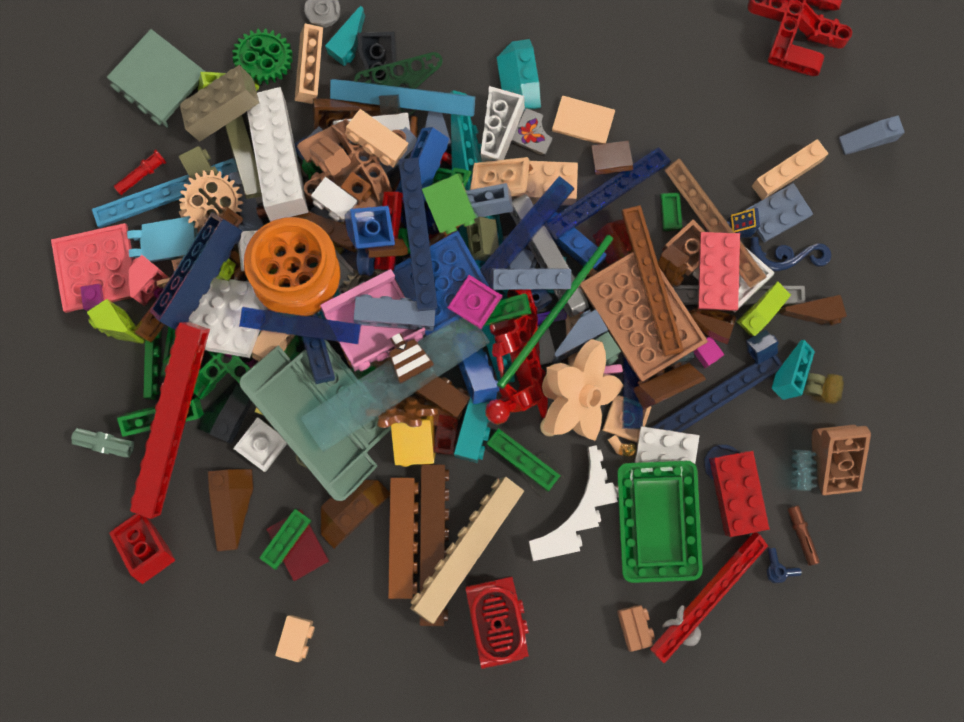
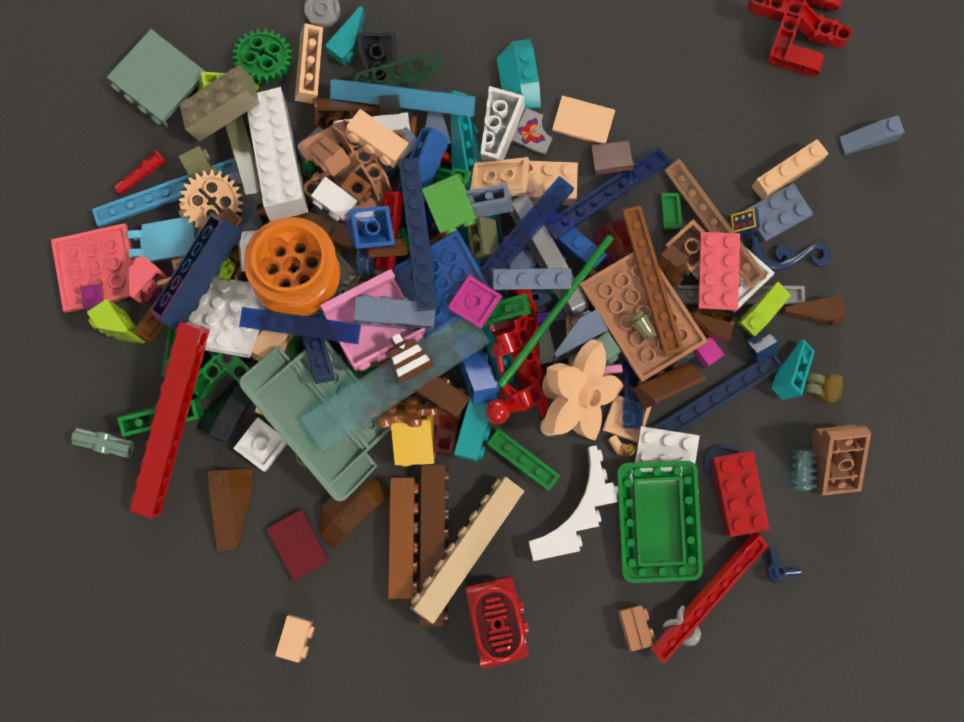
red slope [109,514,176,584] -> none
green plate [143,330,162,400] -> none
green plate [260,509,312,570] -> none
copper pin [787,505,820,566] -> none
none -> olive cone [629,310,657,340]

